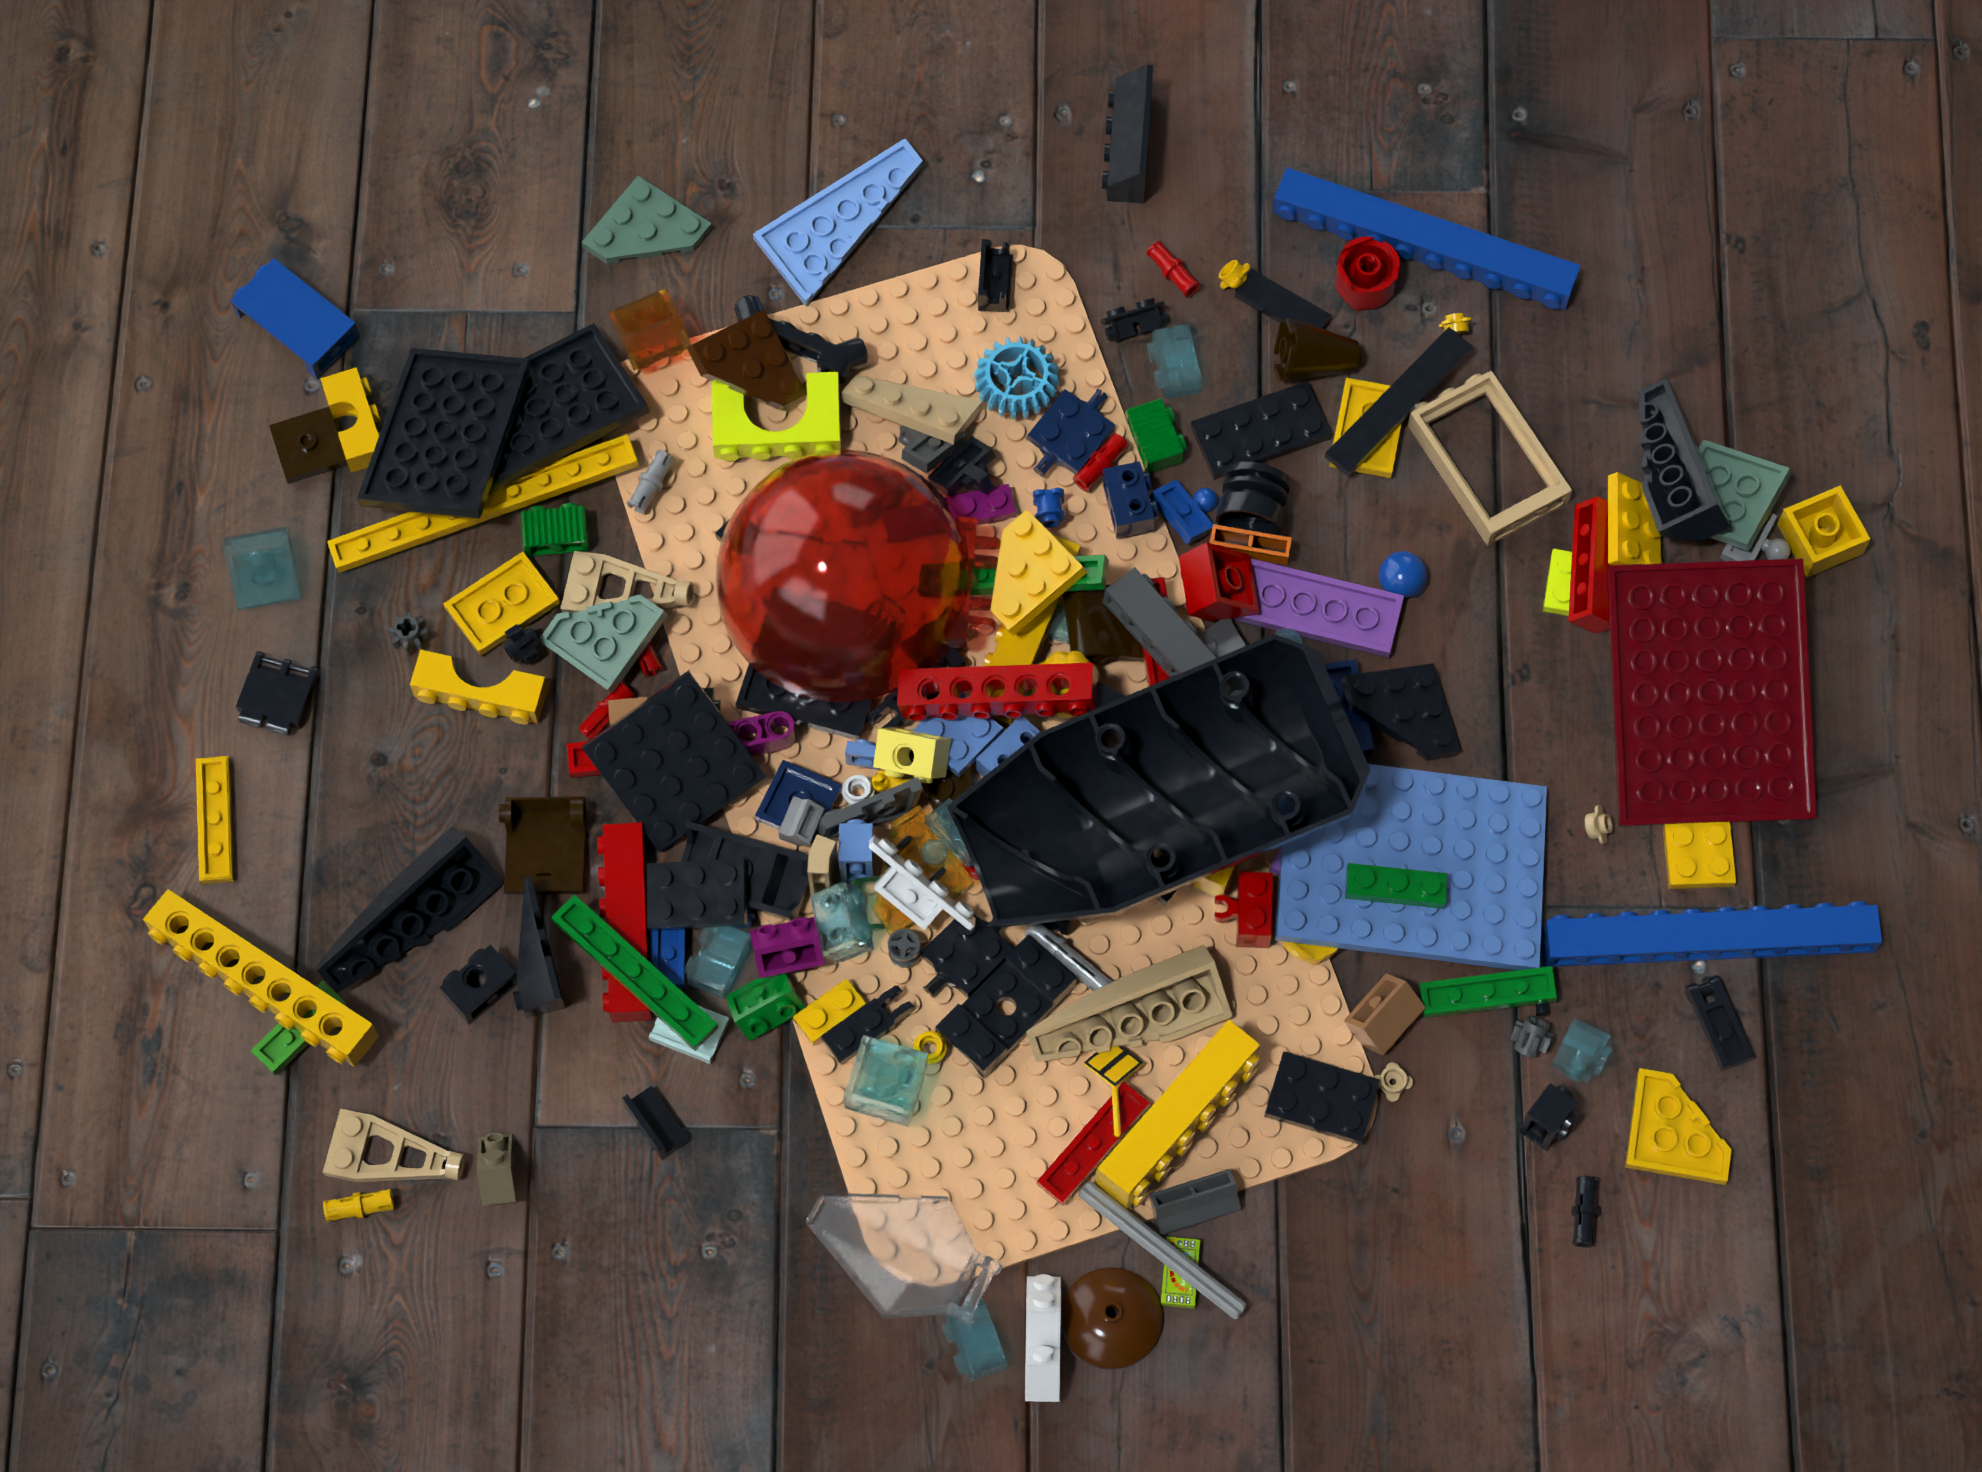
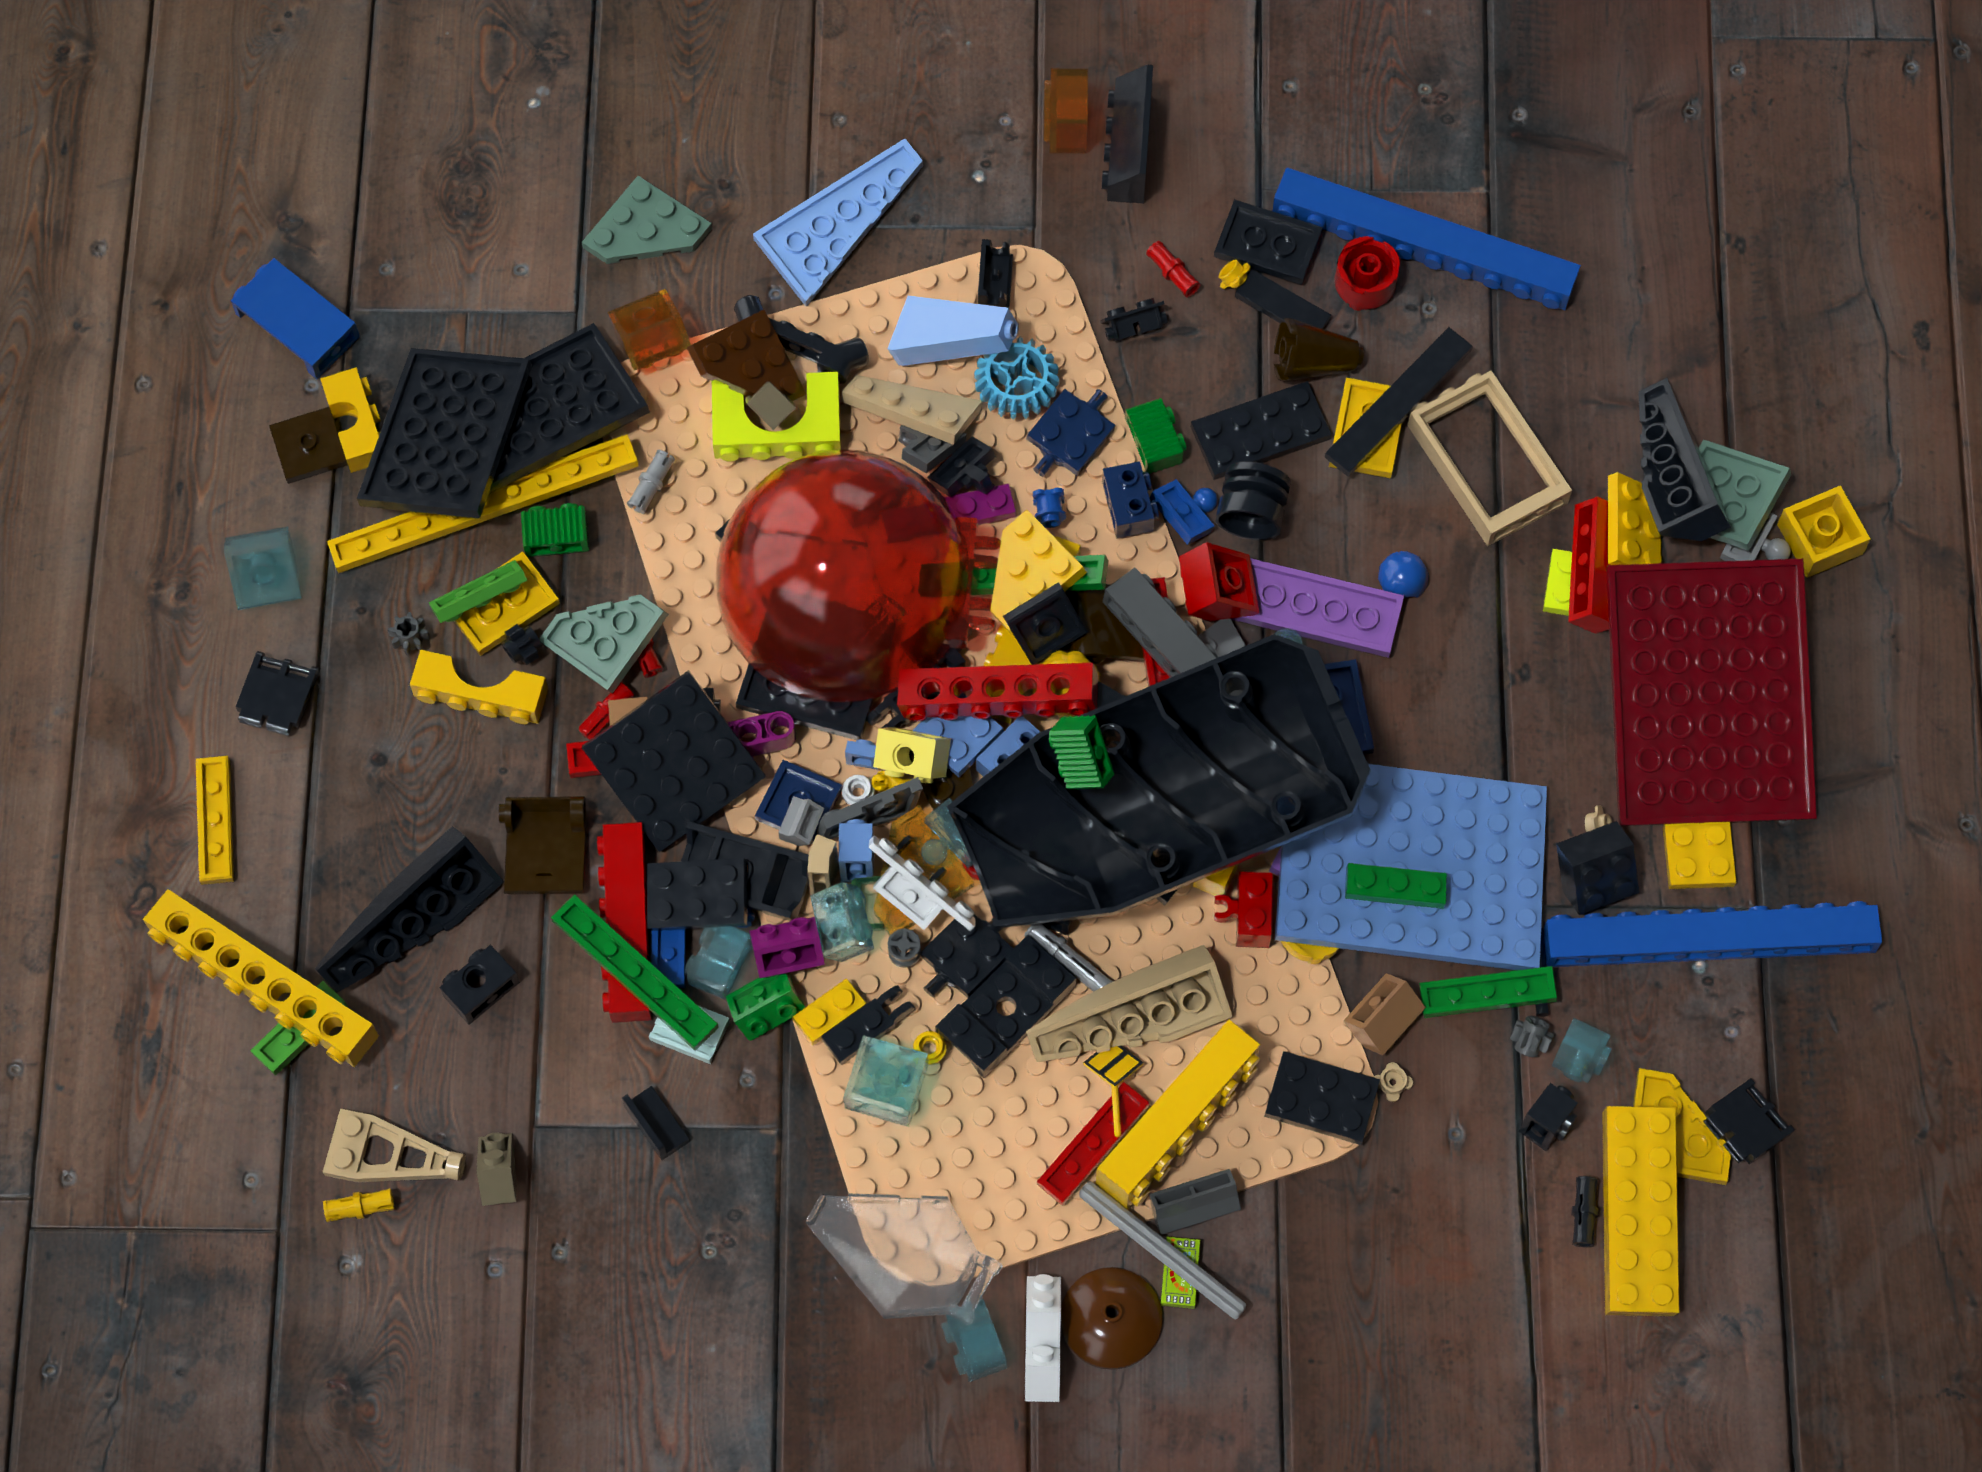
black wedge [513,876,565,1018] -> none
tan plate [561,551,694,613] -> none
red pin [1073,433,1129,492] -> none
clear light blue brick [1147,324,1203,399] -> none
orange piece [1210,524,1292,565] -> none
black plate [1341,663,1461,760] -> none
yellow plate [1439,313,1472,335] -> none
black plate [1685,975,1754,1071] -> none
none -> bright green plate [429,560,527,623]
none -> dark tan panel [745,382,796,430]
none -> light blue slope [887,296,1019,366]
none -> black plate [1003,582,1088,665]
none -> clear orange brick [1044,68,1088,153]
none -> green brick [1049,715,1114,789]
none -> black plate [1214,199,1322,285]
none -> black brick [1556,821,1640,915]
none -> yellow brick [1602,1106,1679,1316]
none -> black plate [1703,1078,1795,1164]

